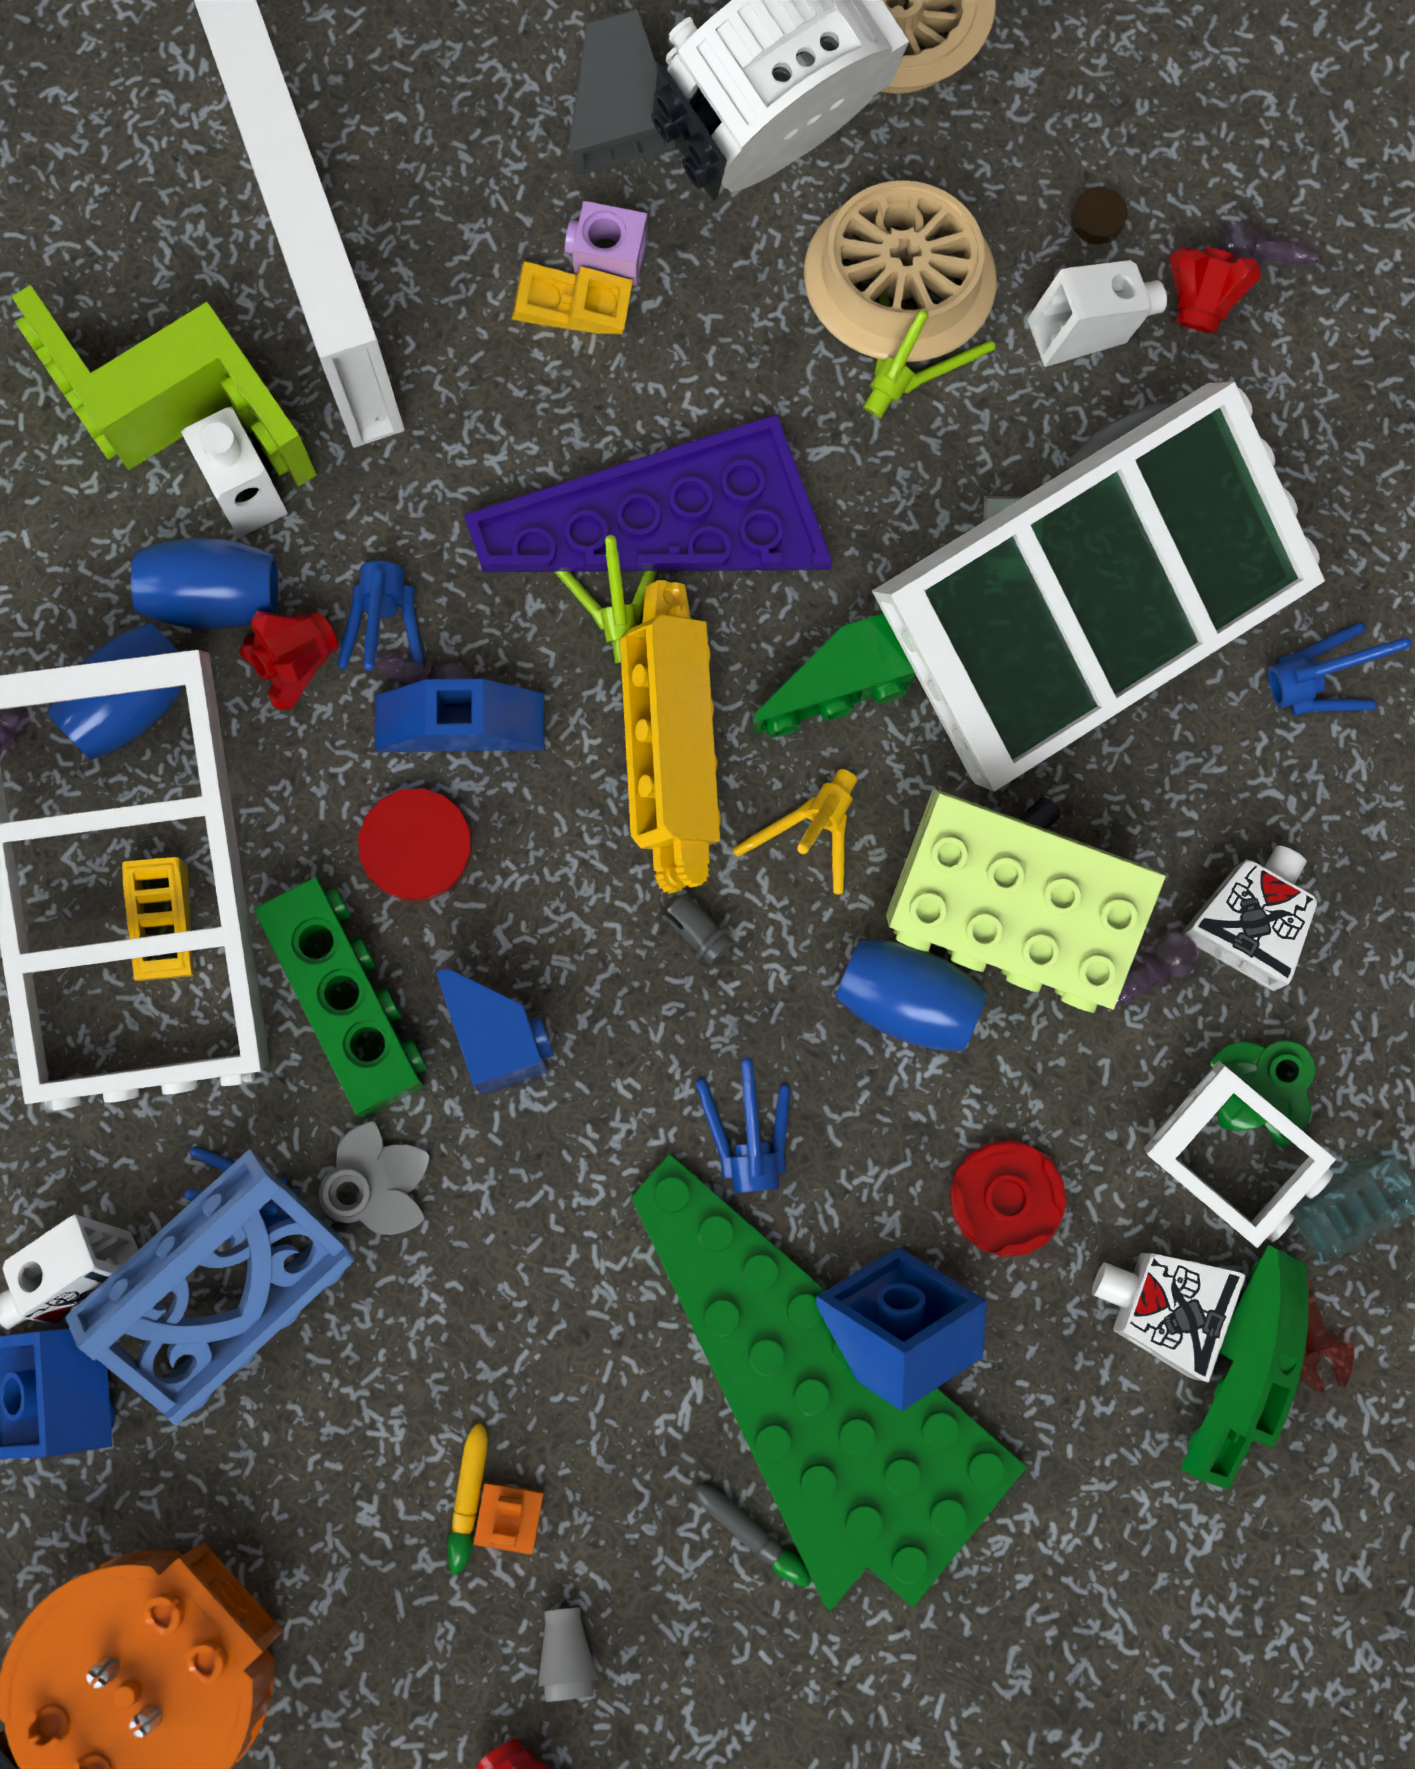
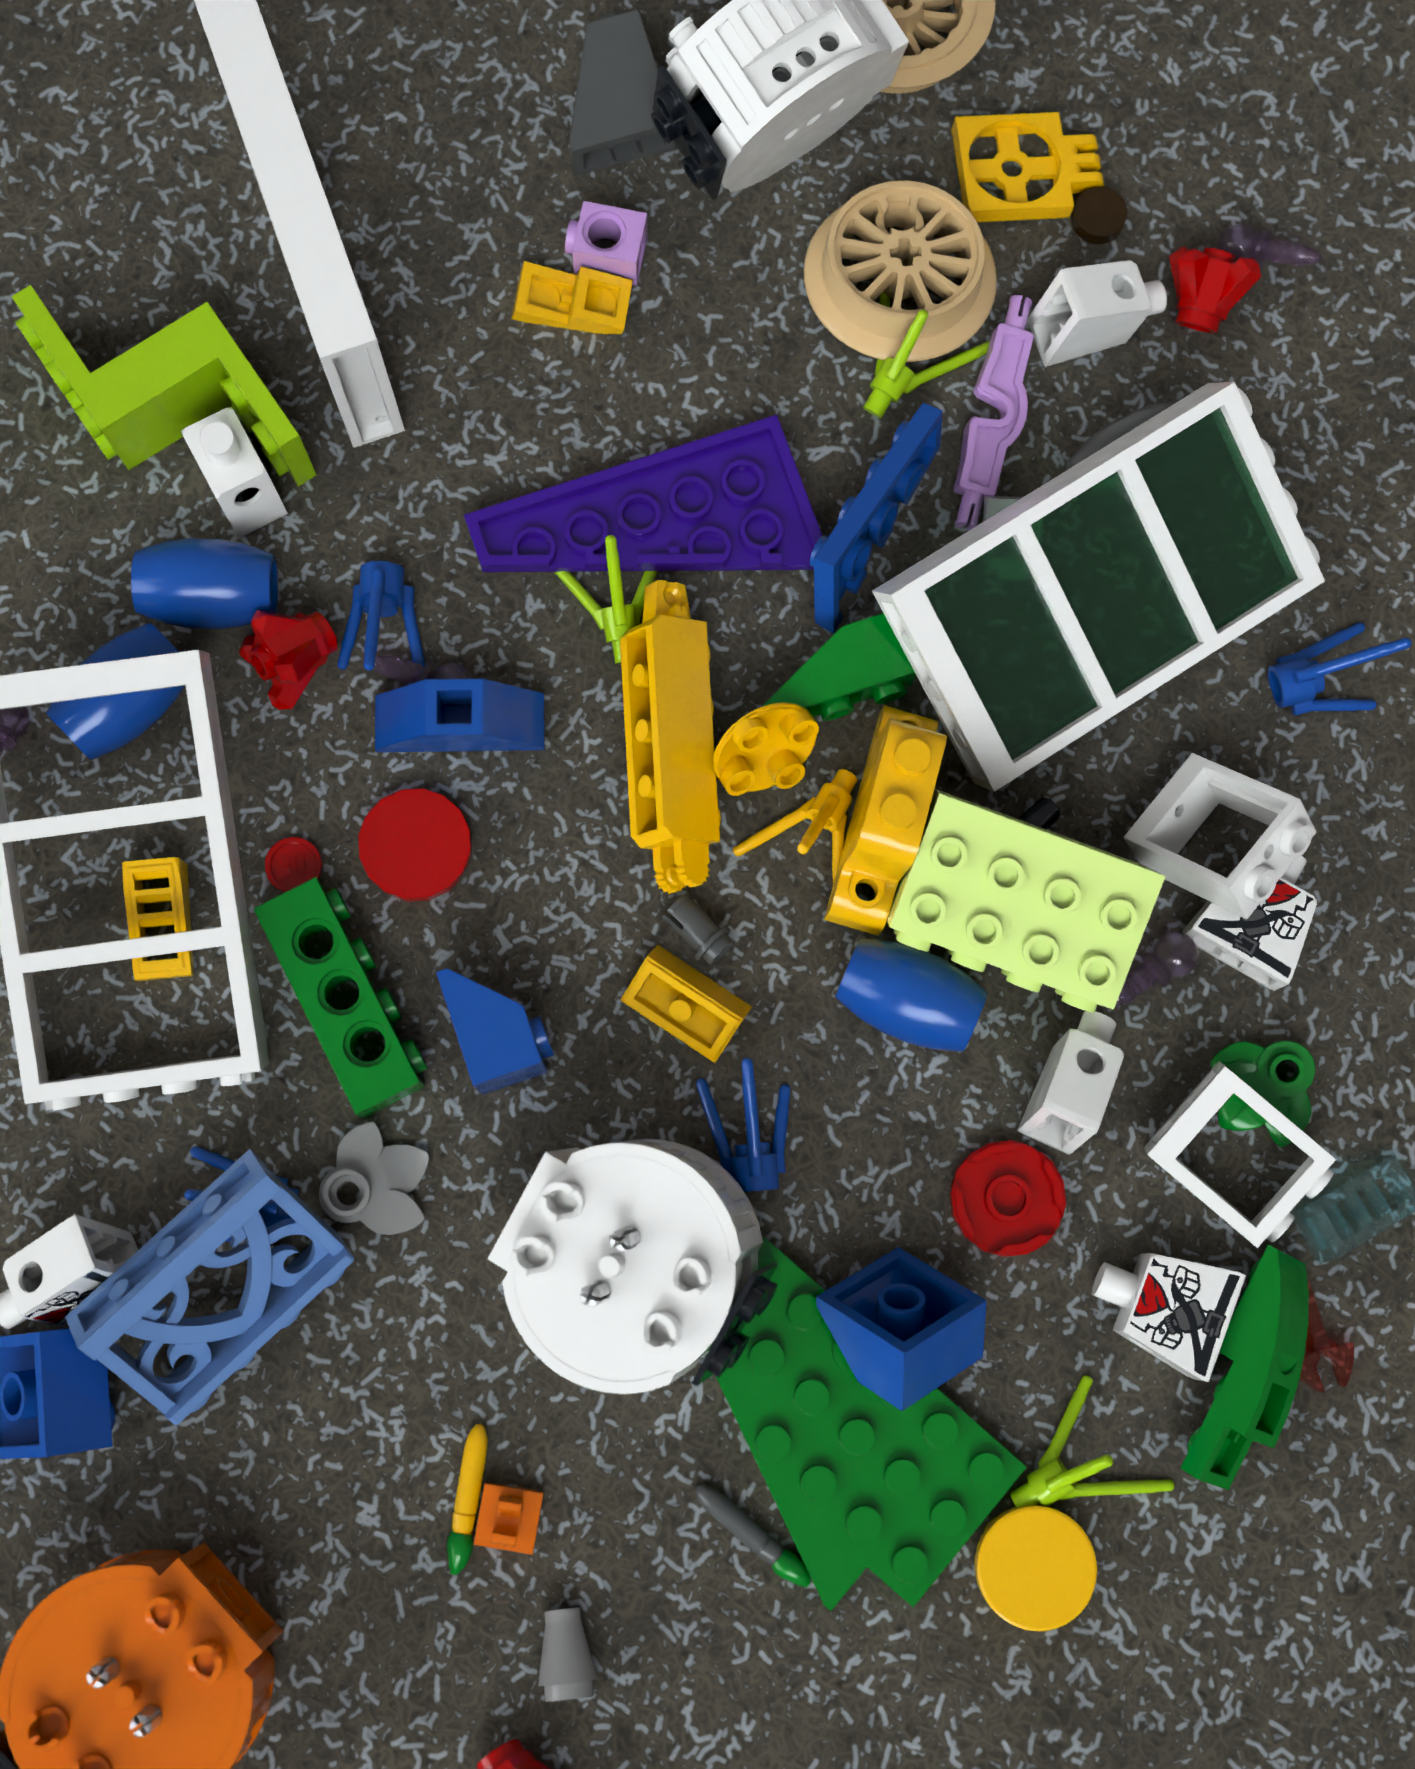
none -> red piece [265,837,323,892]
none -> white piece [488,1139,778,1394]
none -> yellow slope [620,945,752,1063]
none -> yellow dish [713,702,819,796]
none -> blue wing [810,402,943,634]
none -> yellow brick [824,705,947,936]
none -> yellow piece [952,112,1104,222]
none -> lavender piece [953,295,1034,530]
none -> yellow tile [975,1504,1097,1631]
none -> lime plant [1010,1375,1175,1507]
none -> white torso [1017,1011,1124,1155]
none -> white window [1123,753,1317,920]

